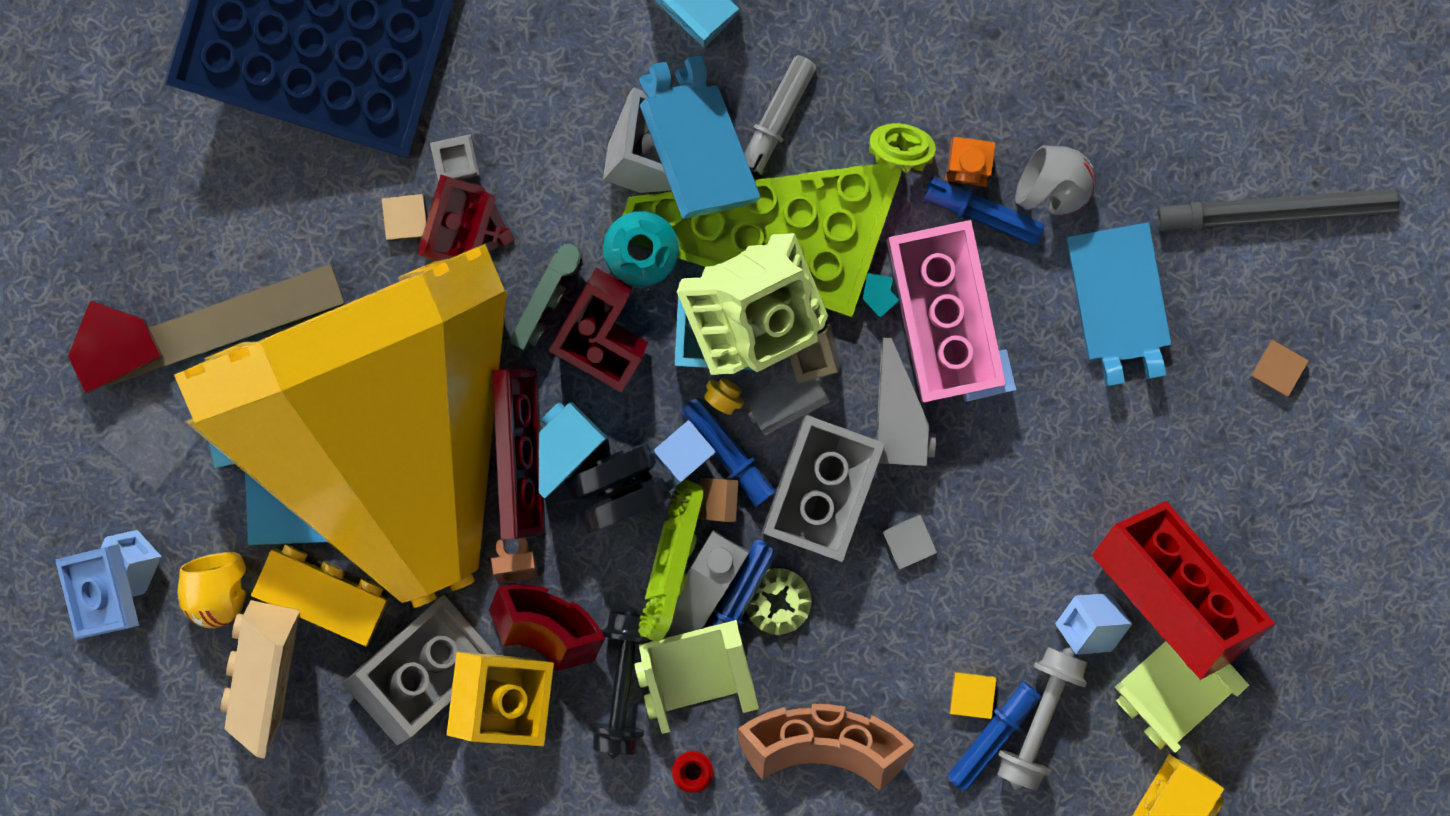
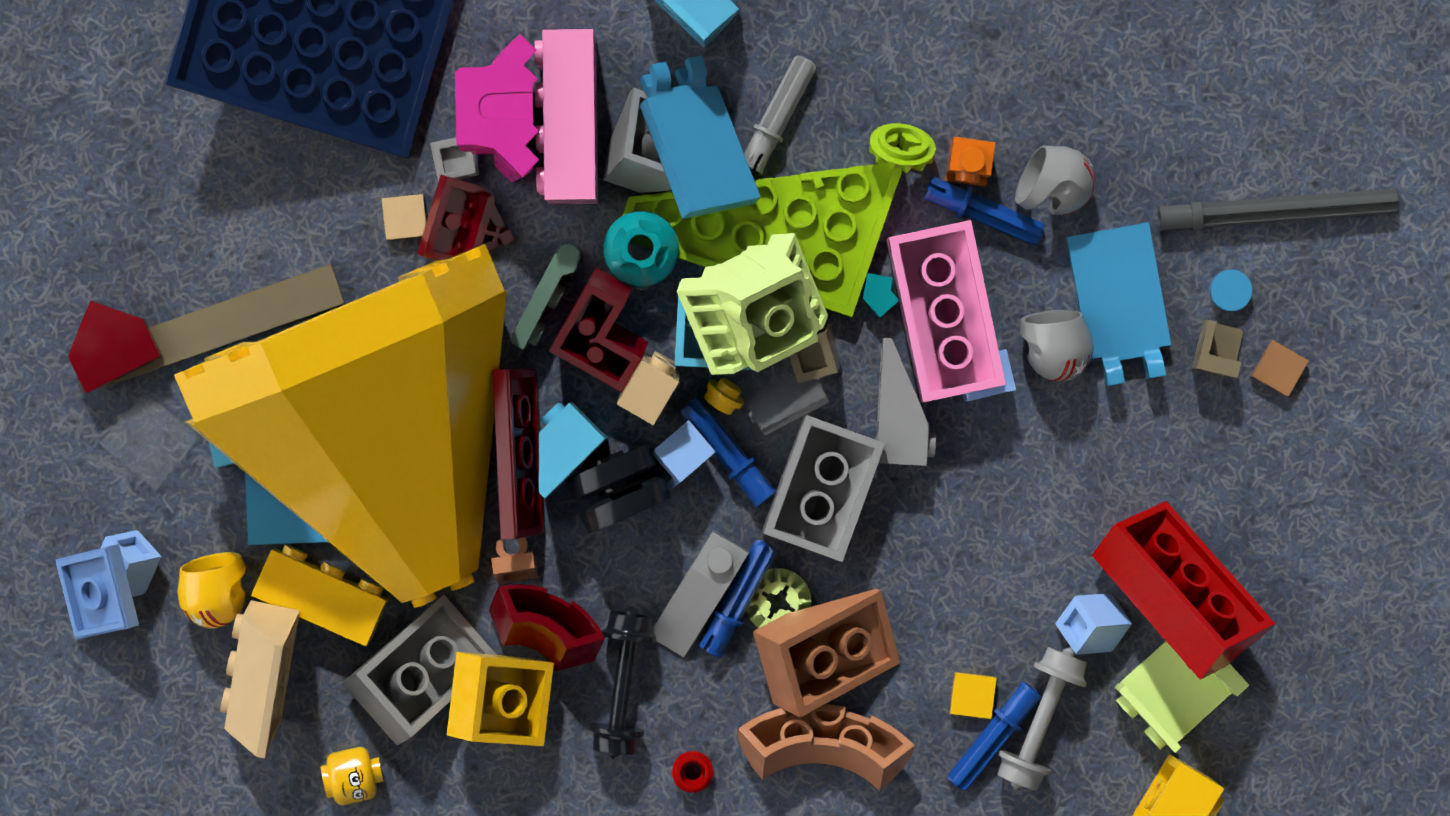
yellowish green panel [634,620,759,734] -> none
lime plate [638,479,703,642] -> none
medium nougat tile [698,477,738,522] -> none
light grey tile [882,514,937,570] -> none
none -> yellow head [321,747,384,806]
none -> dark pink slope [455,34,539,183]
none -> bright pink brick [535,29,598,204]
none -> tan brick [617,351,680,425]
none -> nougat slope [753,589,900,717]
none -> light grey helmet [1019,310,1094,382]
none -> dark tan panel [1192,320,1243,378]
none -> dark azure tile [1209,270,1252,311]

